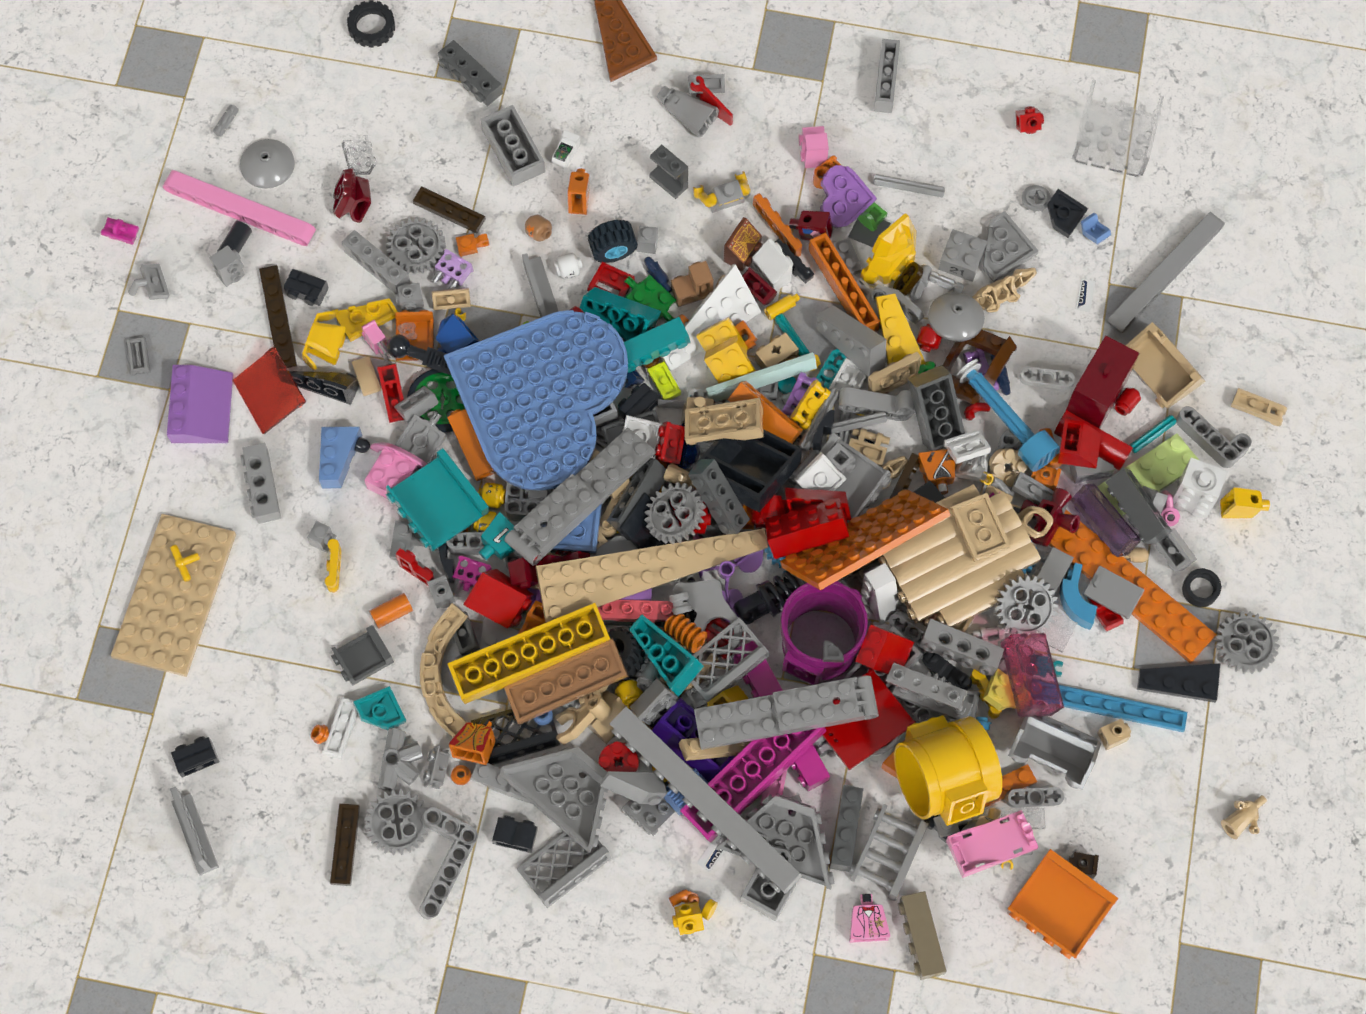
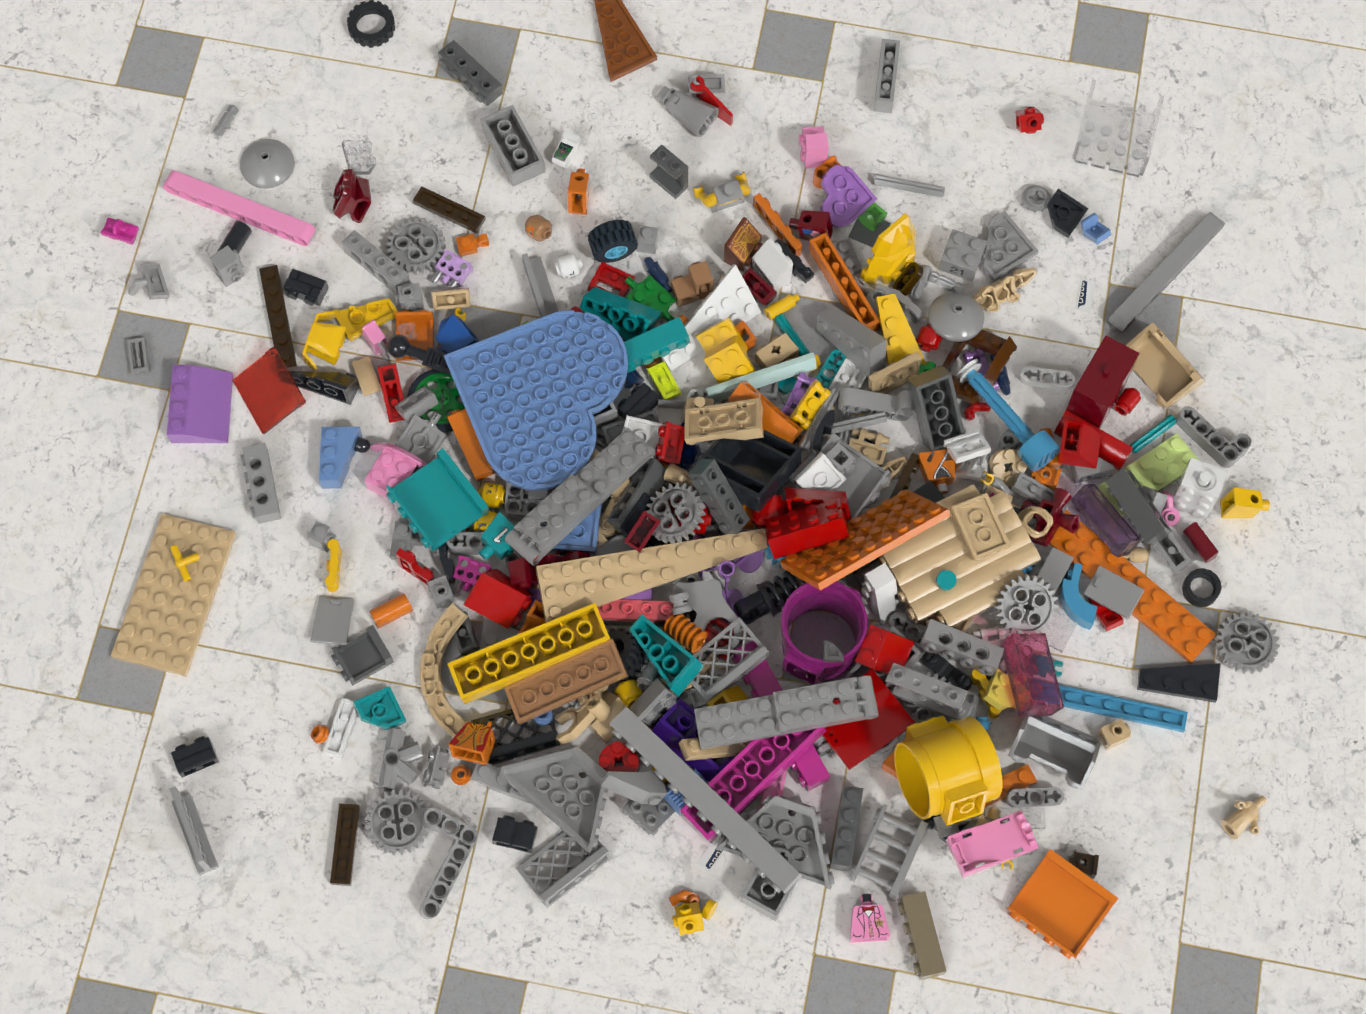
tan plate [1231,388,1287,426] -> none
none -> light grey container [310,596,354,645]
none -> dark red torso [624,510,661,552]
none -> teal tile [936,570,957,591]
none -> dark red brick [1182,522,1219,563]

